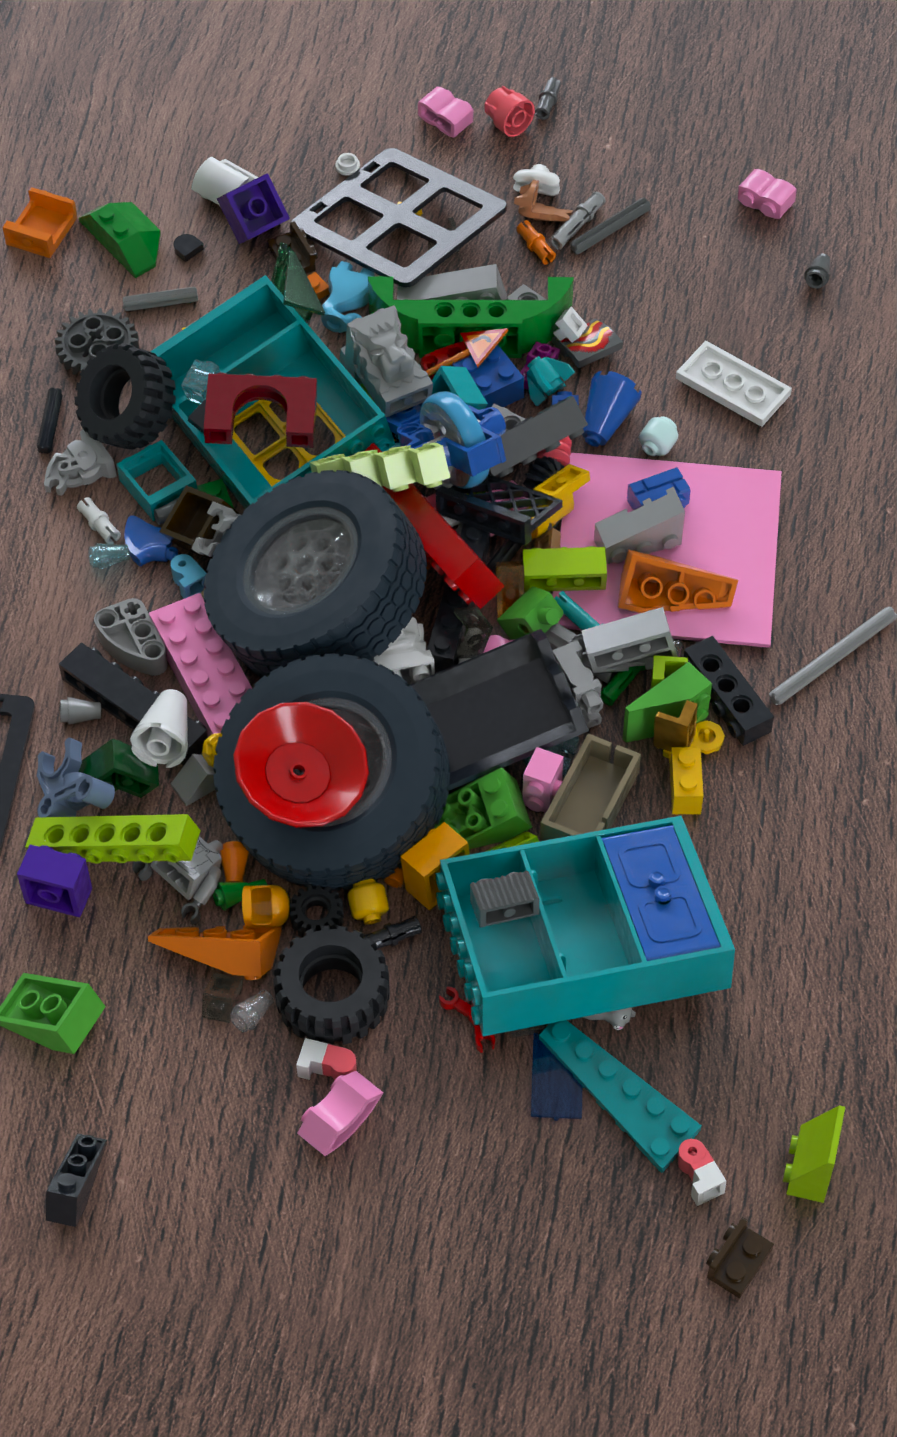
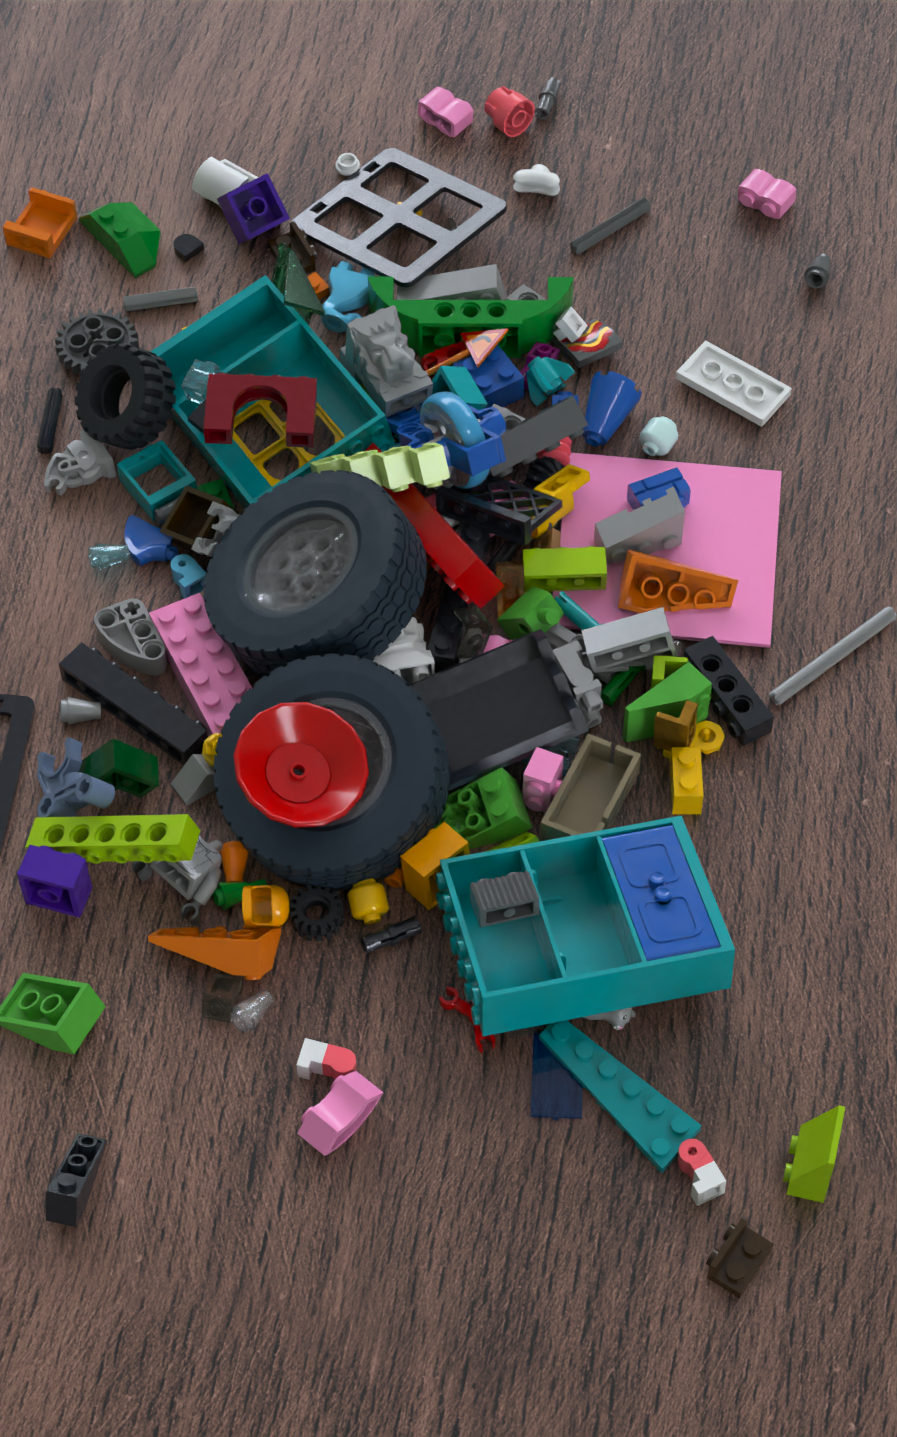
white pin [77,497,121,545] -> none
white cone [130,689,188,768] -> none
black tyre [273,925,390,1045] -> none
nougat hair [514,179,573,222] -> none
orange pin [516,220,556,265] -> none
light grey pin [549,192,606,250] -> none

